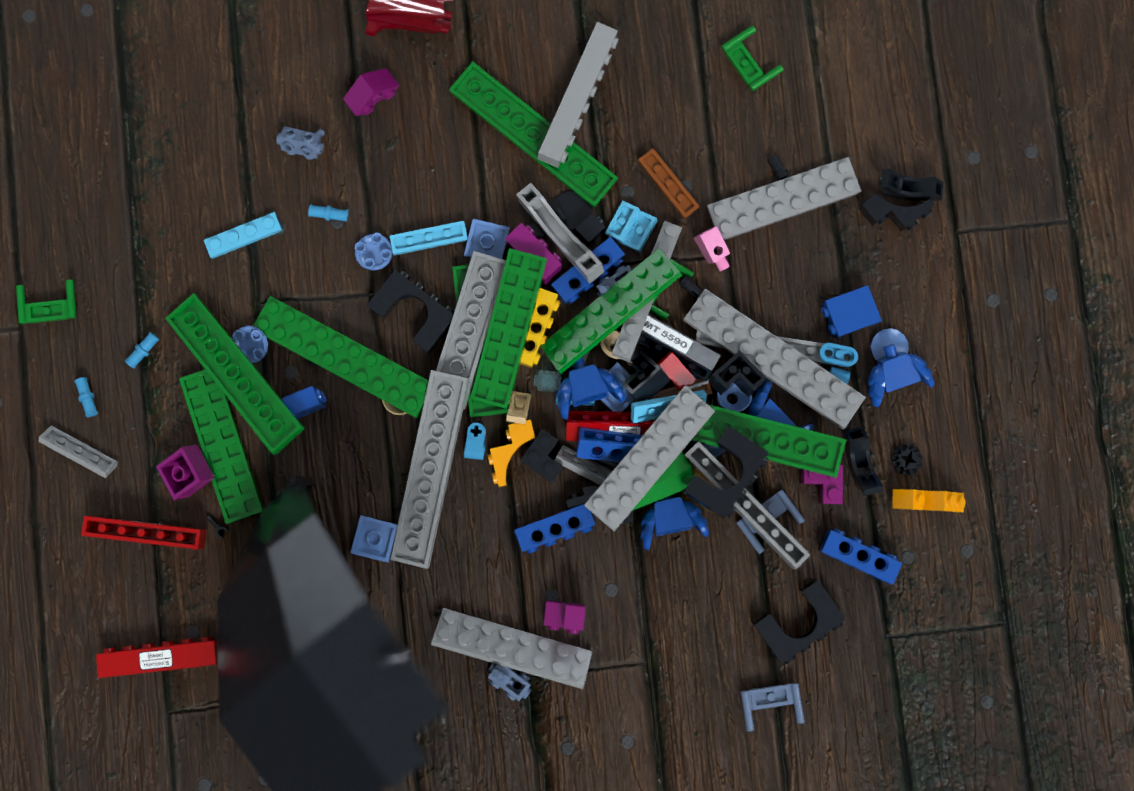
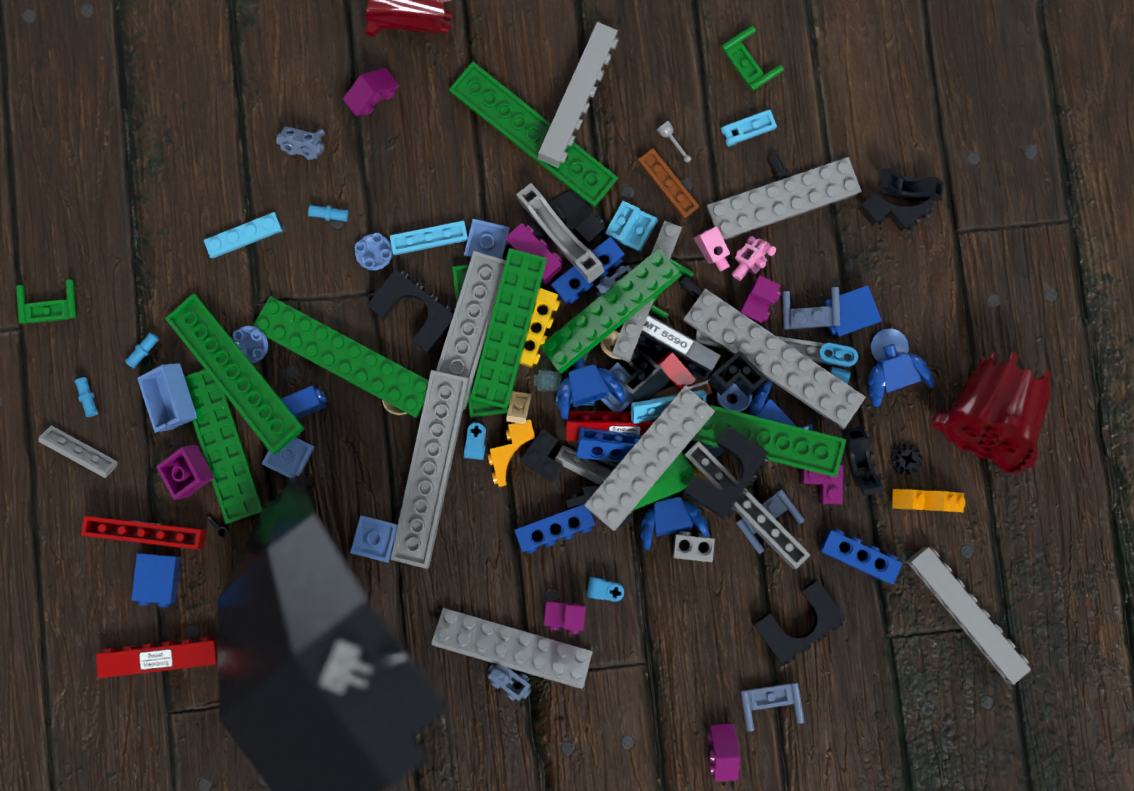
none -> blue brick [131,553,181,607]
none -> medium blue piece [137,363,197,433]
none -> medium blue plate [262,437,315,478]
none -> light grey hinge [321,640,372,693]
none -> dark azure piece [586,577,624,602]
none -> light grey hinge [657,121,691,162]
none -> light grey brick [672,531,715,562]
none -> magenta brick [707,724,740,782]
none -> medium azure plate [721,110,777,147]
none -> bright pink piece [732,236,776,281]
none -> magenta brick [740,275,781,325]
none -> sand blue plate [782,287,840,330]
none -> light grey brick [906,547,1031,685]
none -> dark red piece [931,352,1051,474]

